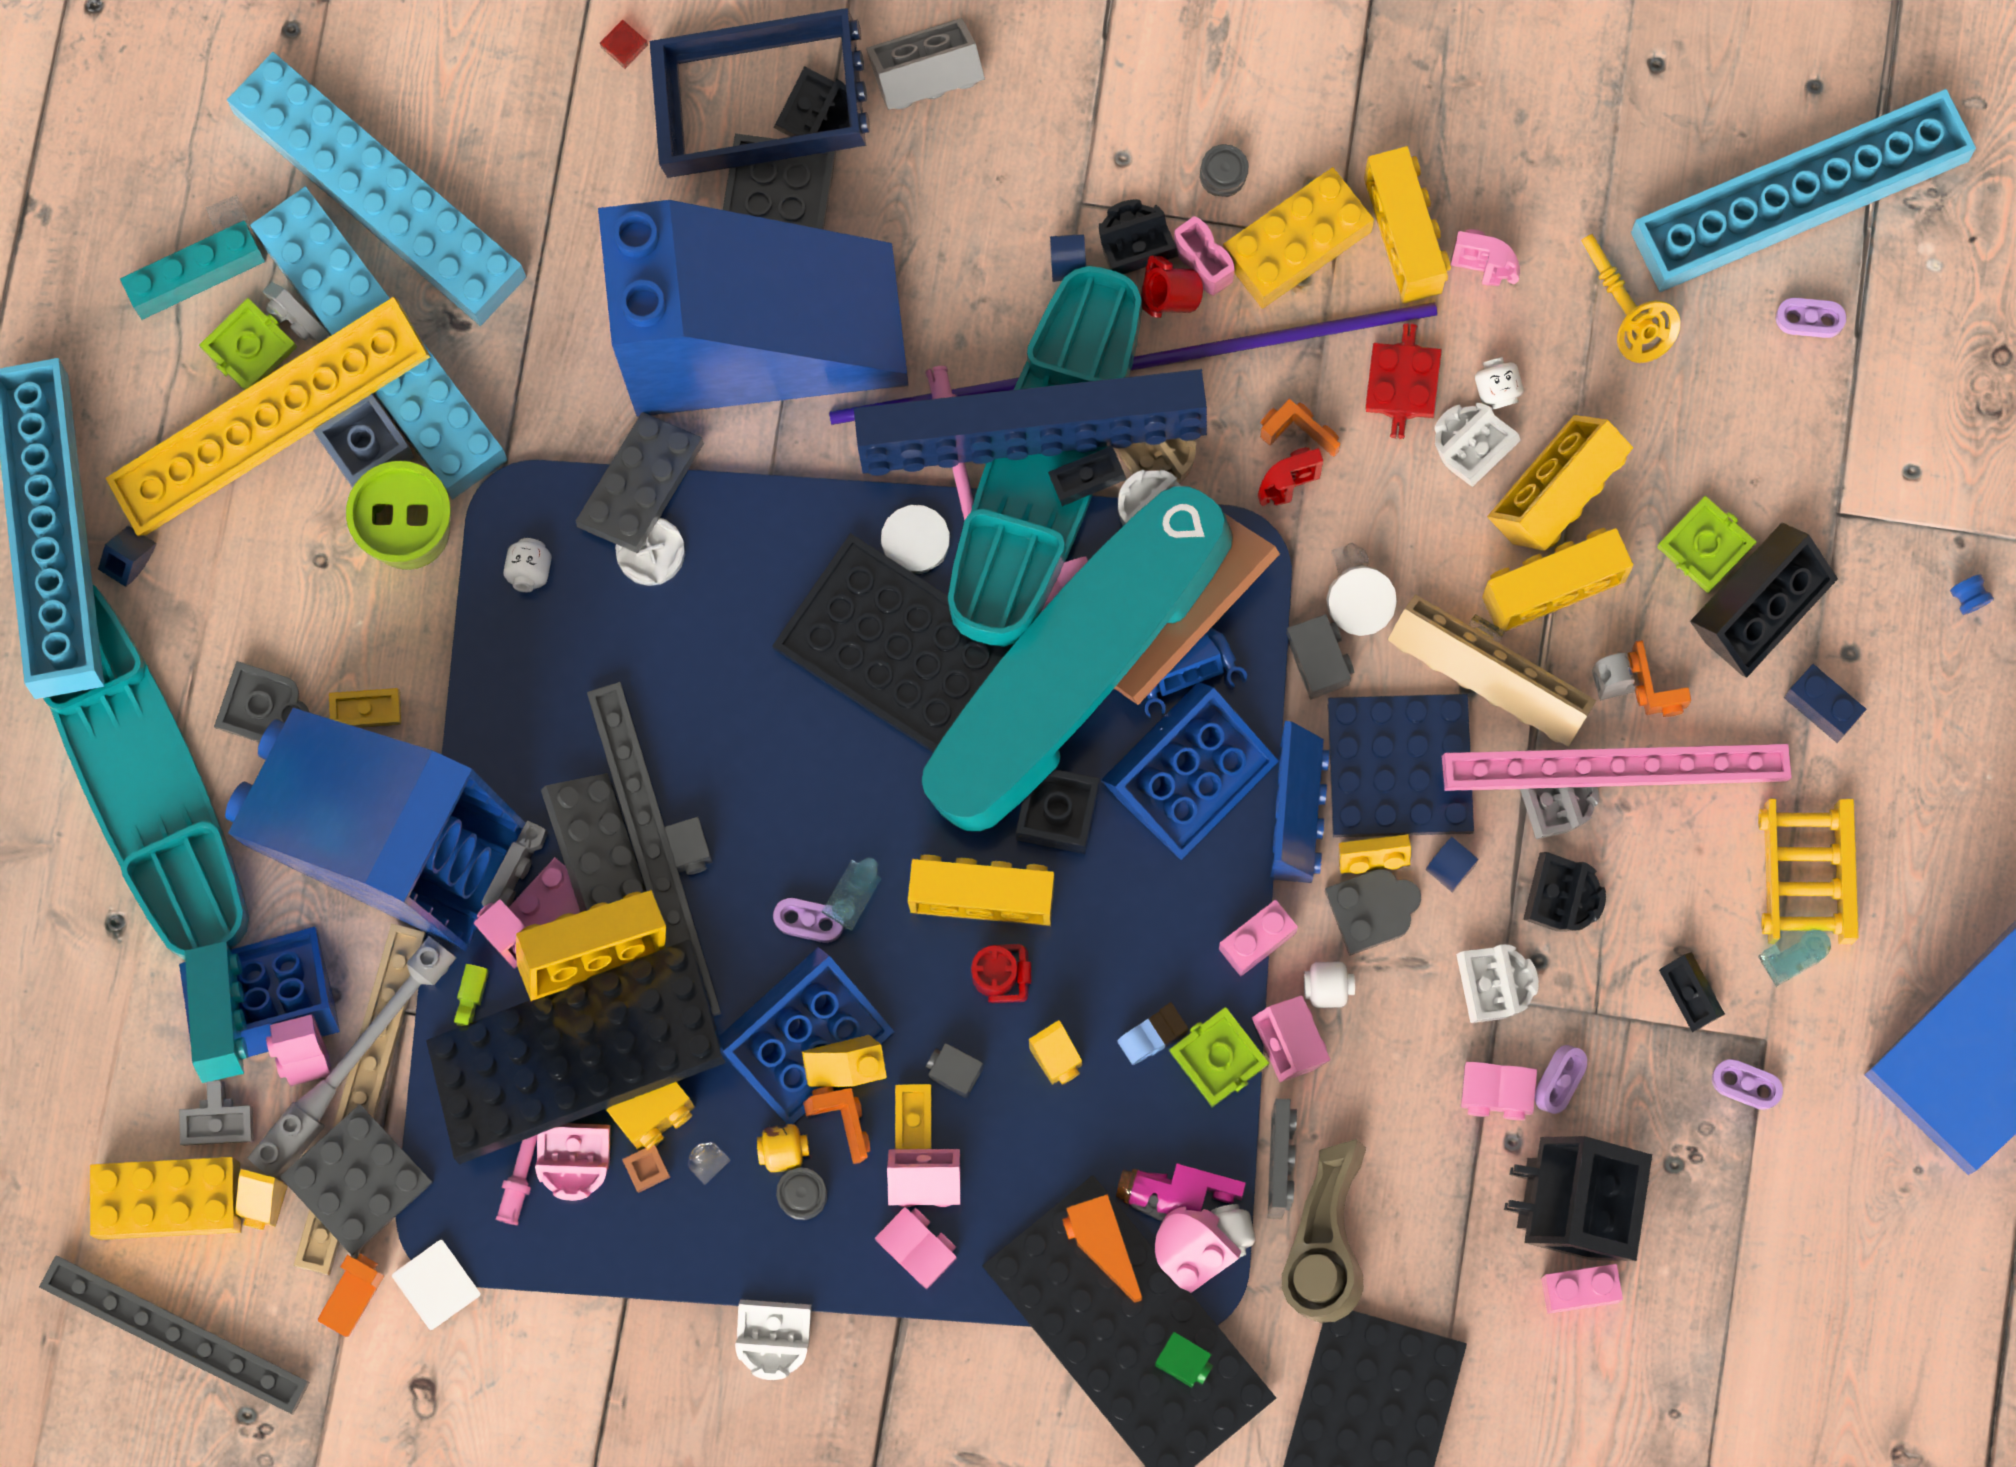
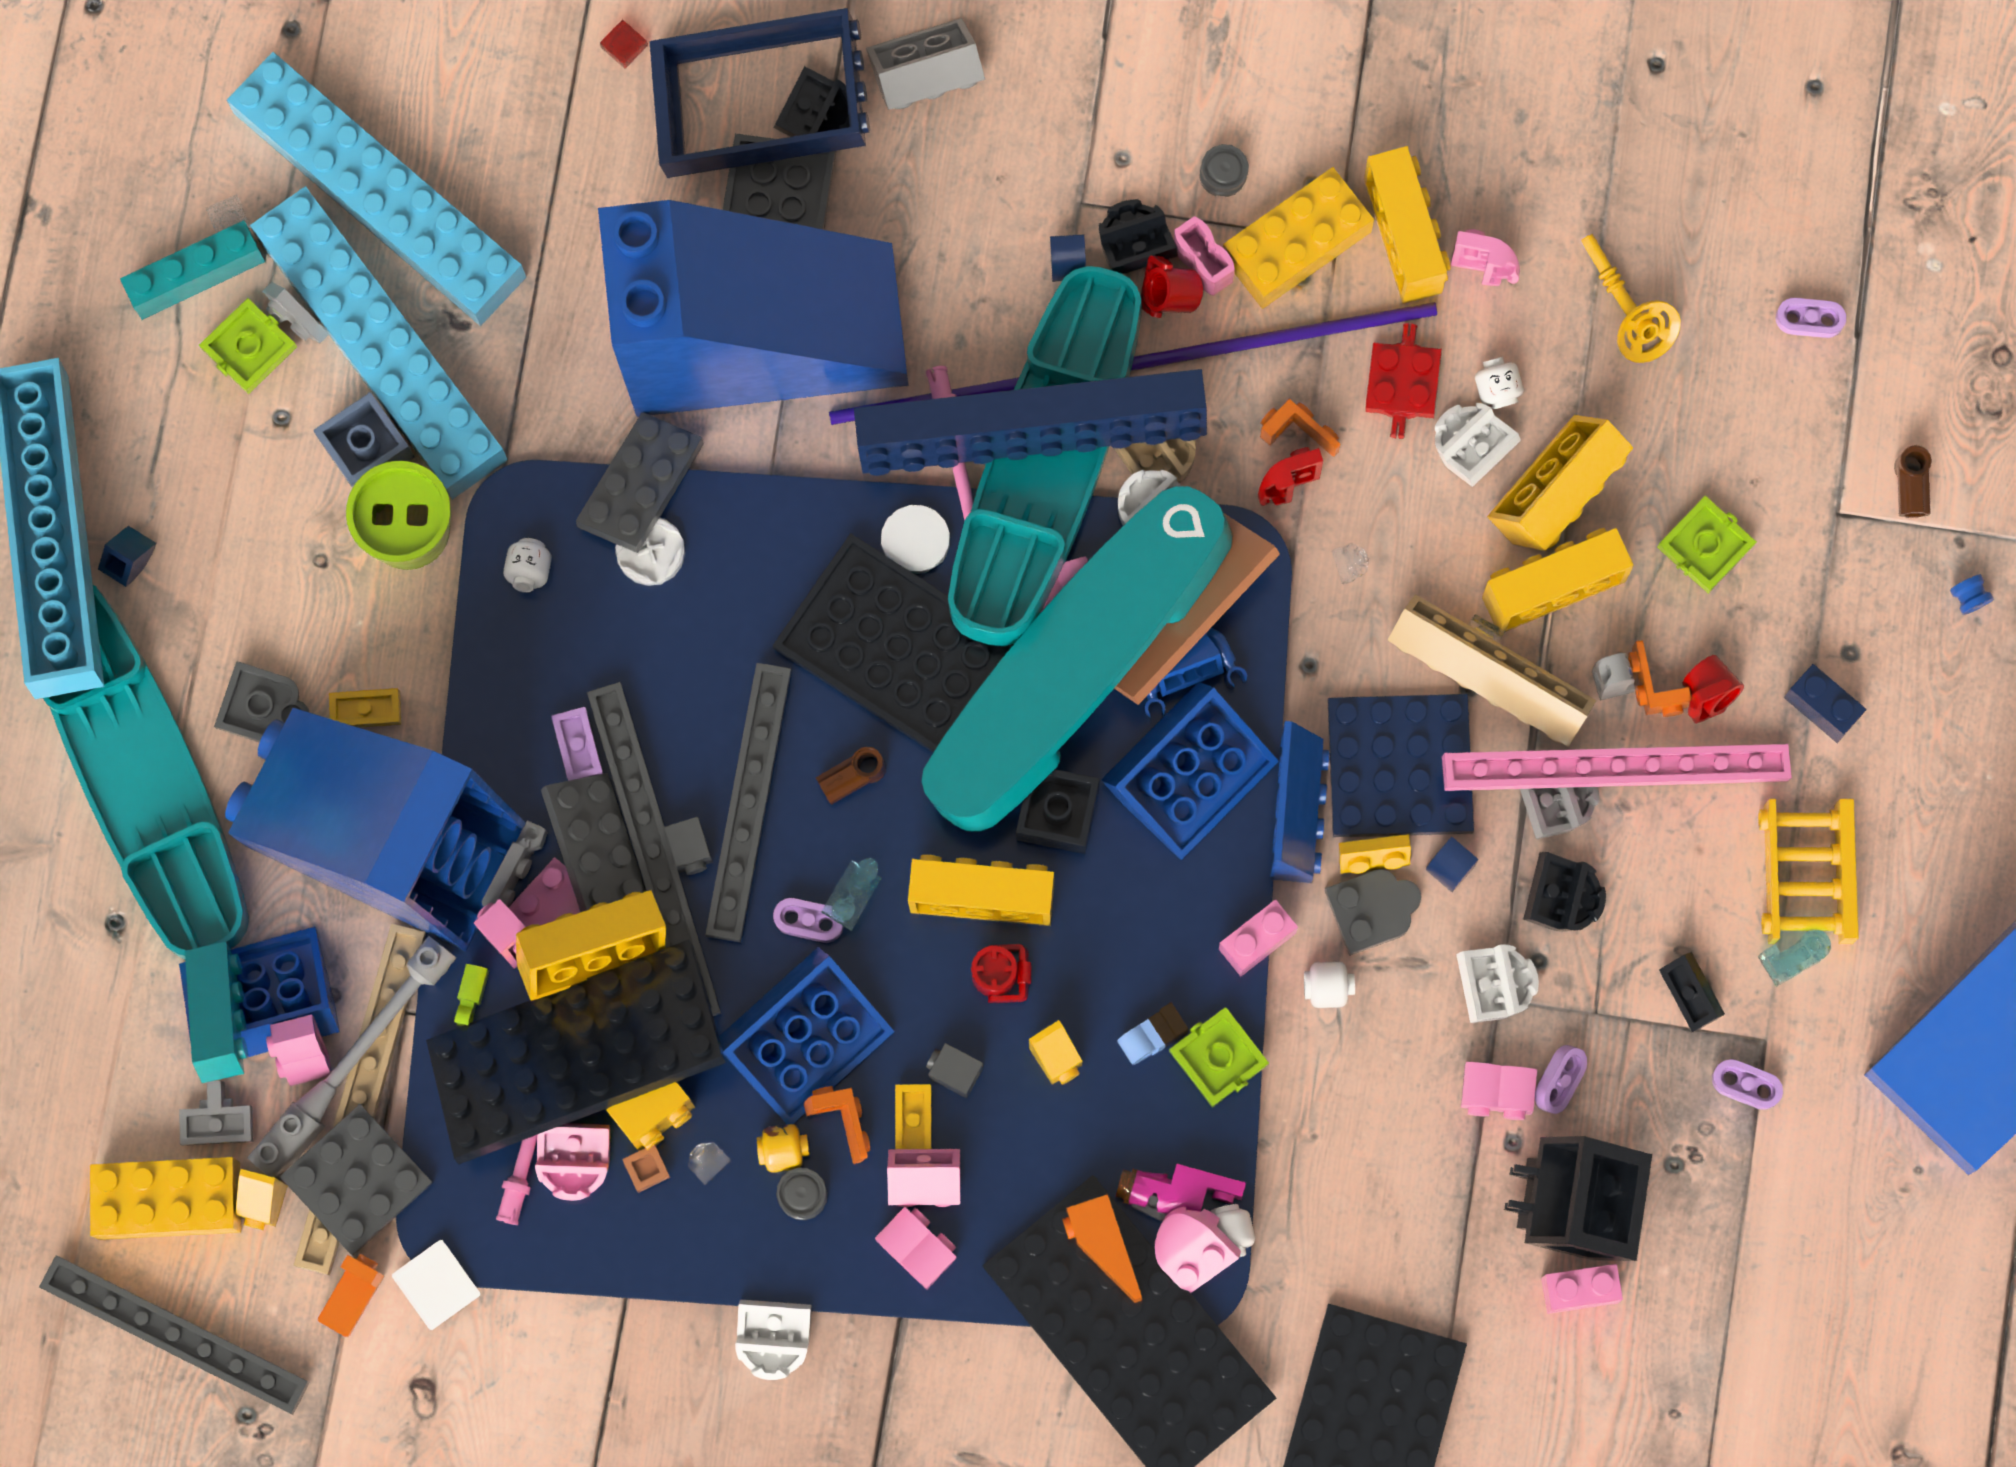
yellow plate [105,297,431,536] -> none
yellow slope [802,1035,887,1087] -> none
black plate [1048,445,1126,506] -> none
green brick [1155,1332,1214,1388] -> none
bright pink brick [1252,995,1330,1082] -> none
dark grey plate [1267,1098,1297,1219] -> none
dark tan animal [1282,1139,1366,1323] -> none
dark grey brick [1286,614,1354,700] -> none
white tile [1326,565,1397,636] -> none
medium azure brick [1631,89,1976,292] -> none
black slope [1690,523,1838,678] -> none
none -> lavender plate [551,707,603,781]
none -> dark grey plate [705,663,792,943]
none -> reddish brown piece [815,747,886,805]
none -> red piece [1682,655,1744,724]
none -> reddish brown piece [1894,445,1932,518]

